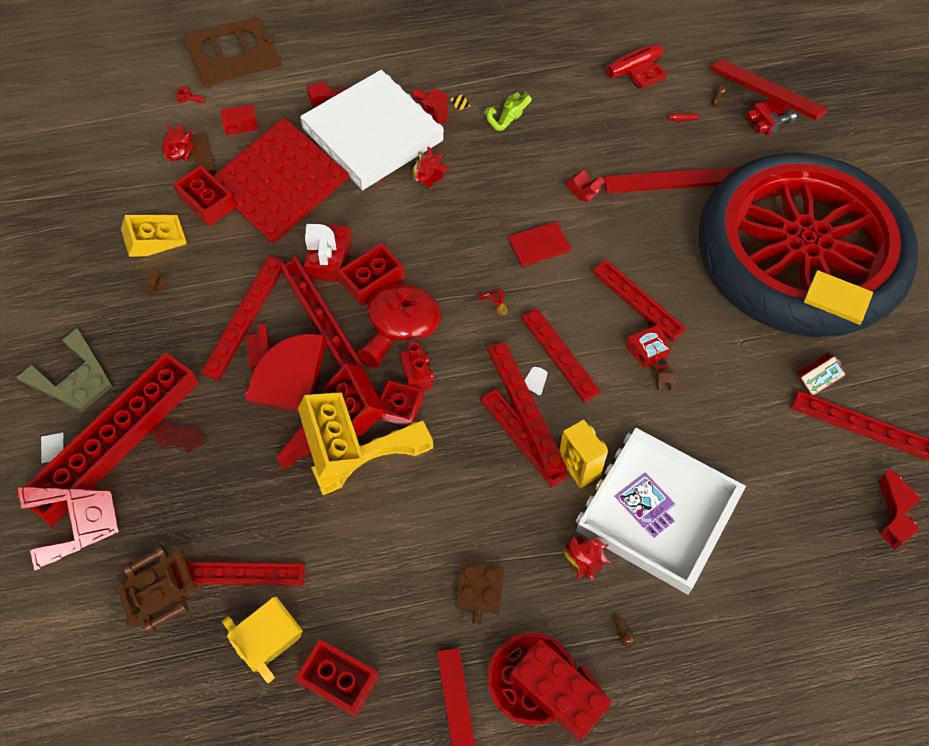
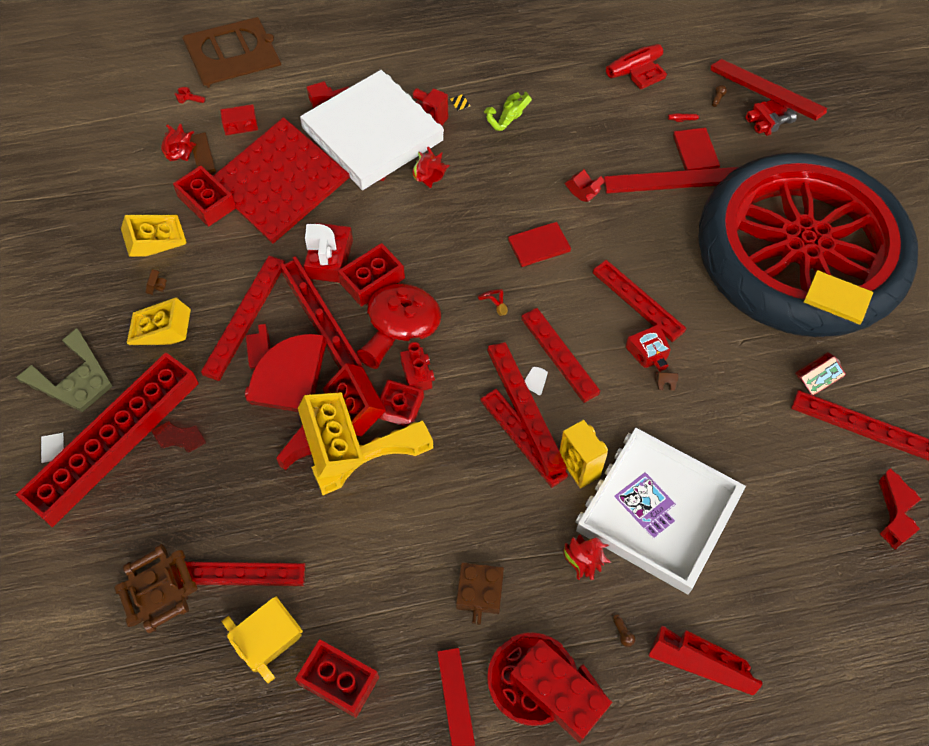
wing [18,486,119,570] -> none
none -> yellow slope [127,298,191,345]
none -> red wedge [649,626,763,695]
none -> red tile [673,127,720,171]

